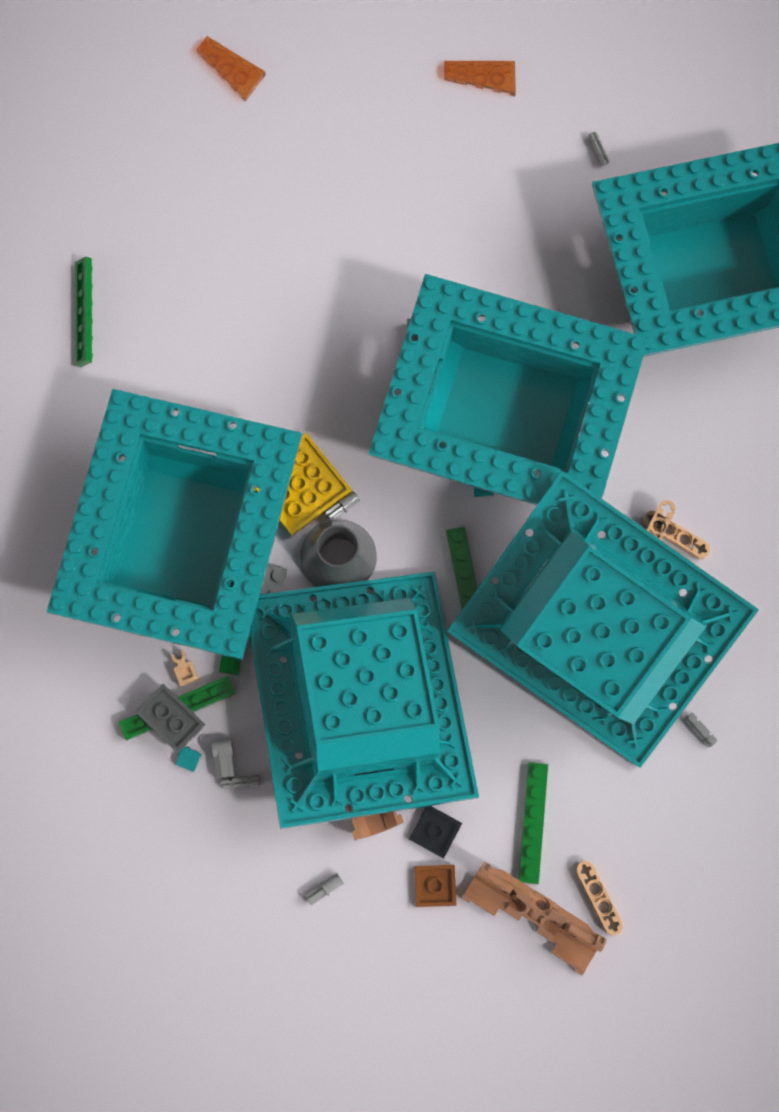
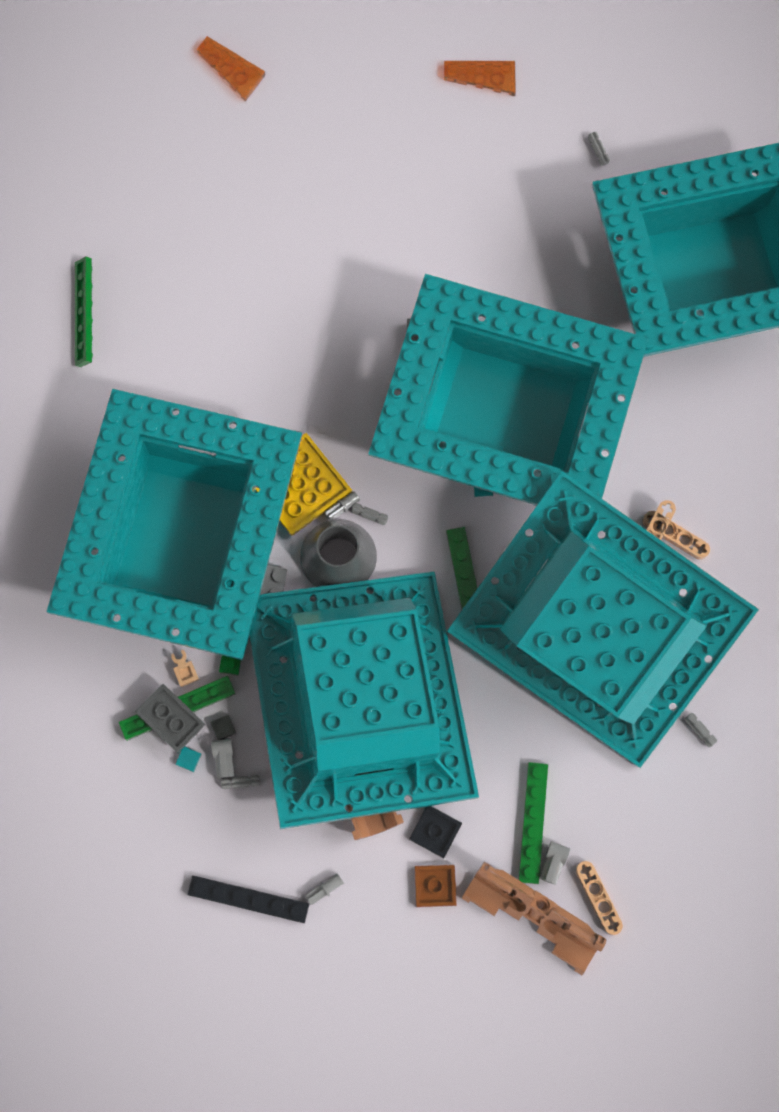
none -> black plate [187,875,310,924]
none -> pearl dark grey plate [210,715,236,740]
none -> light grey axle [352,503,388,525]
none -> light grey piece [539,841,570,885]

